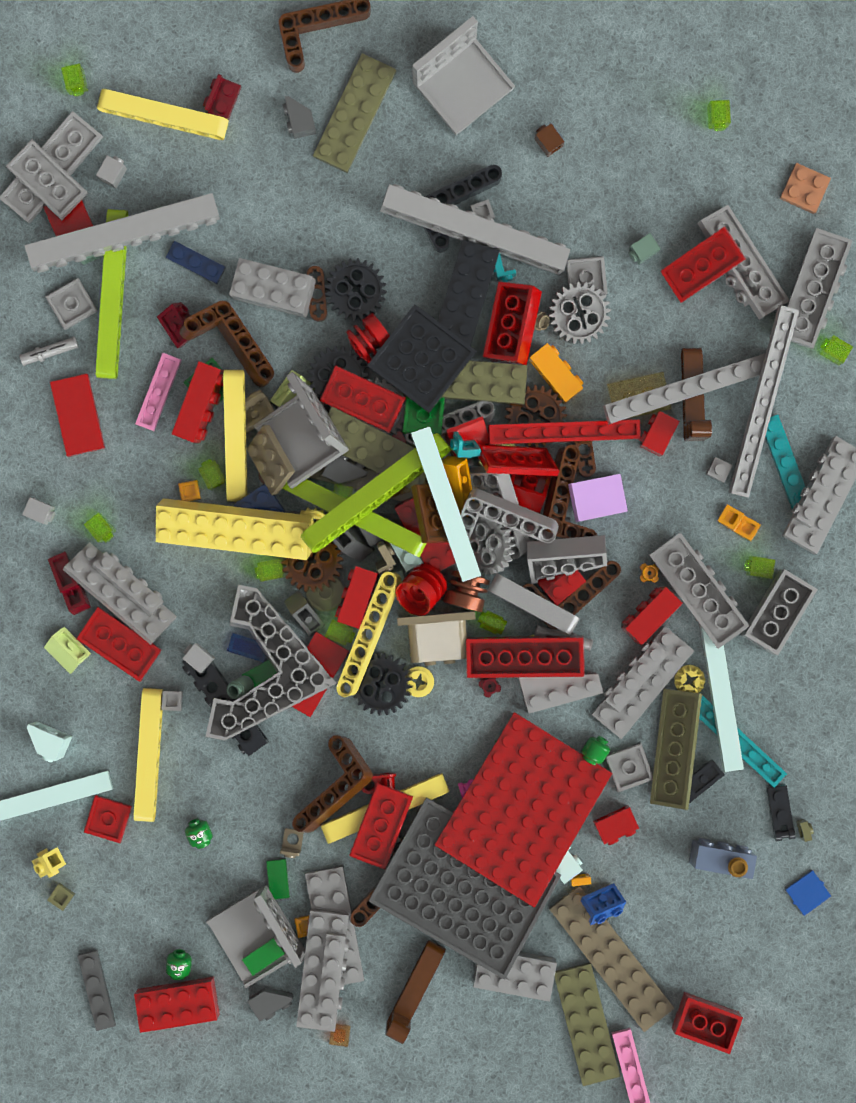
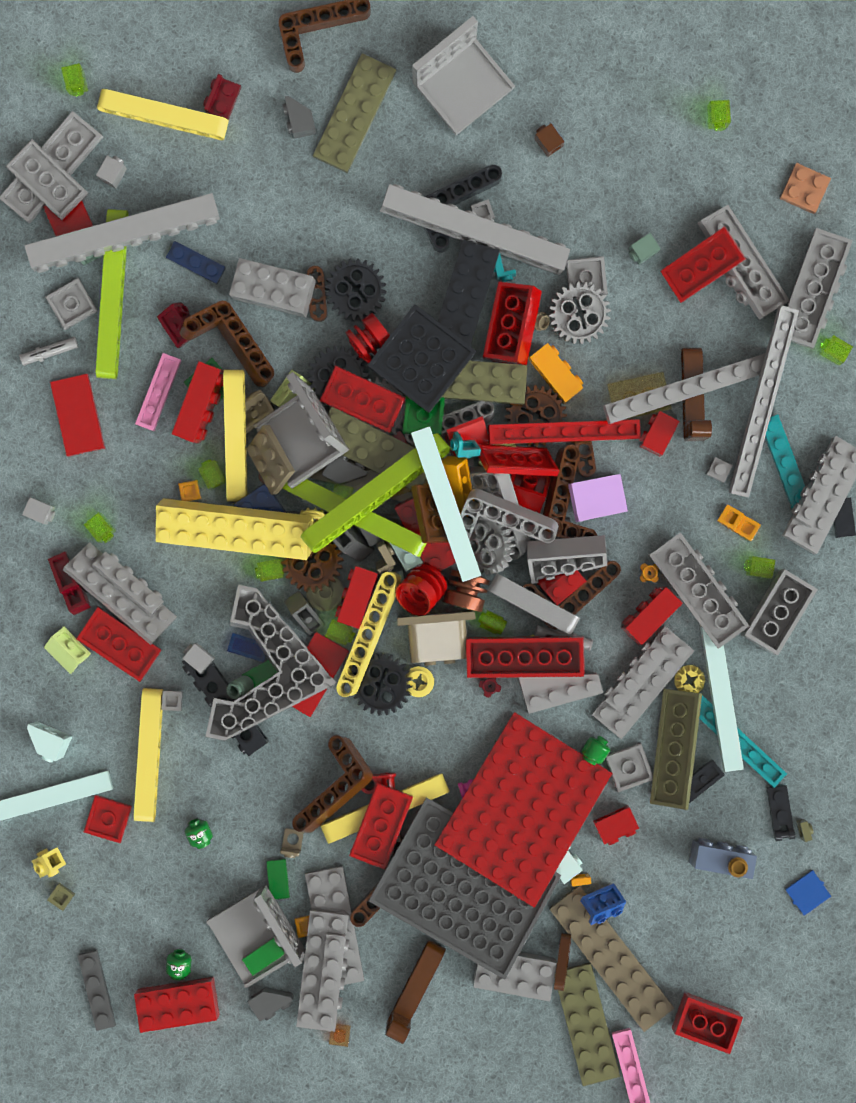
none -> reddish brown beam [554,933,572,991]
none -> black tile [834,497,856,538]

